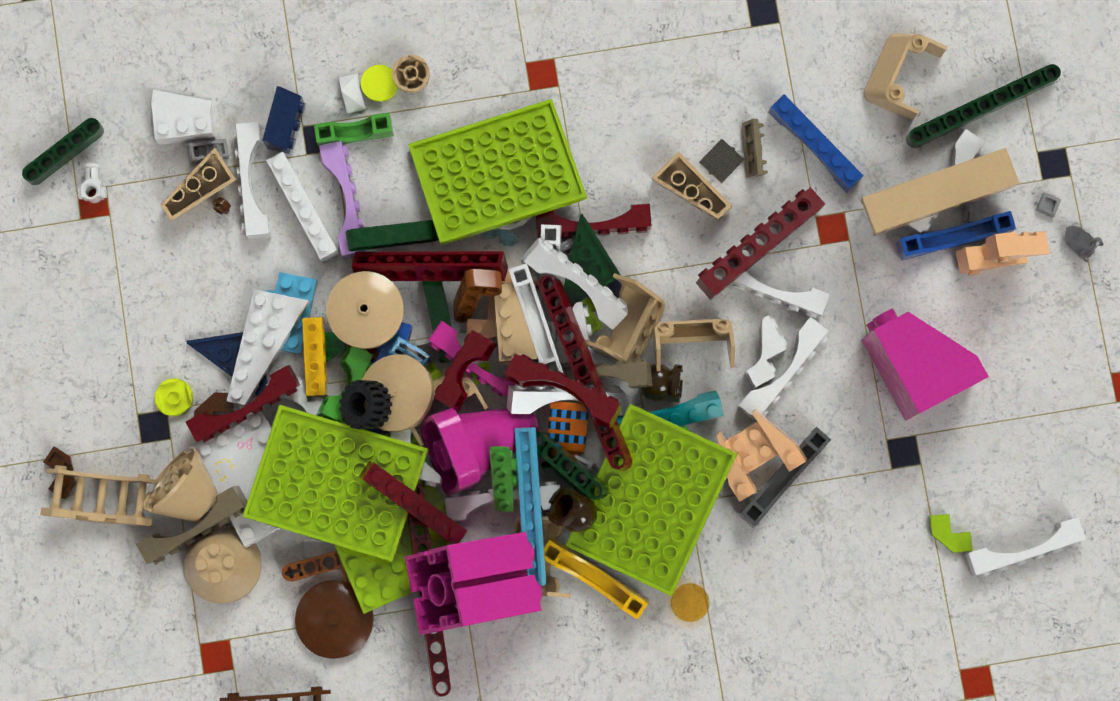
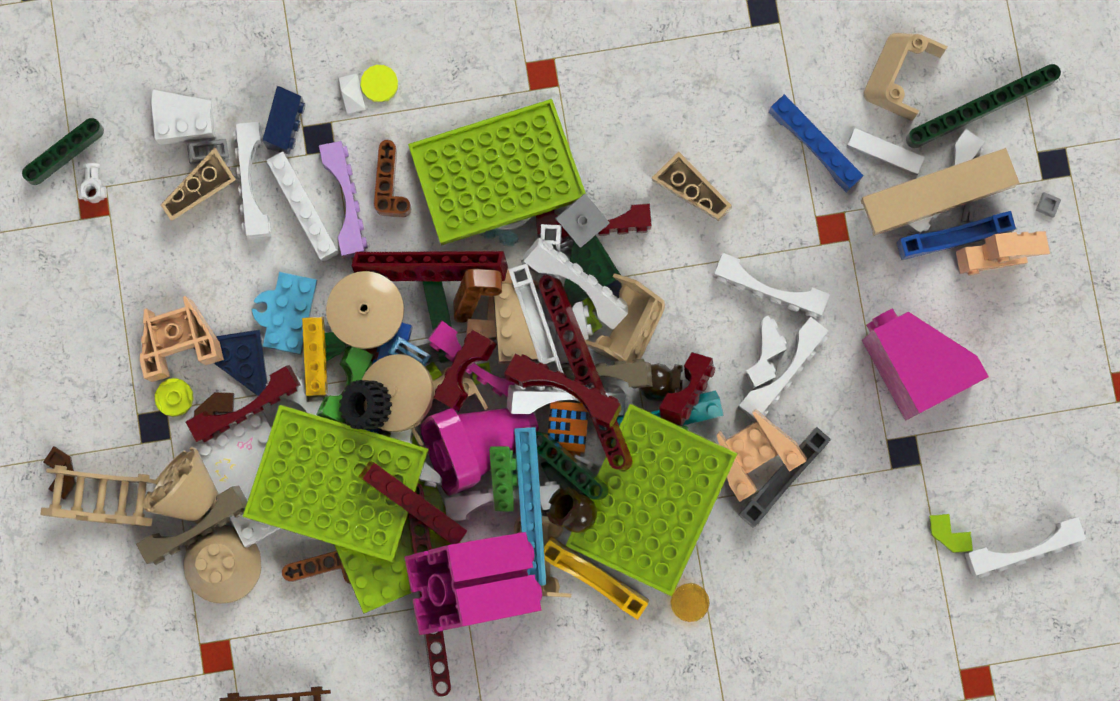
reddish brown plate [212,197,231,215] -> none
white wing [227,289,310,406] -> none
reddish brown dish [295,580,374,659] -> none
bright green arch [314,113,394,147] -> none
dark green beam [345,220,439,251] -> none
tan cylinder [392,54,430,94] -> none
tan windscreen [653,319,735,371] -> none
dark red brick [696,187,825,300] -> none
clear smoke piece [699,139,744,183] -> none
dark tan plate [742,119,768,179] -> none
flat silver piece [1065,226,1104,262] -> none
none -> light nougat wedge [140,296,224,382]
none -> dark orange beam [374,140,411,217]
none -> light grey plate [556,193,609,248]
none -> dark red arch [659,352,715,426]
none -> white tile [847,128,925,176]

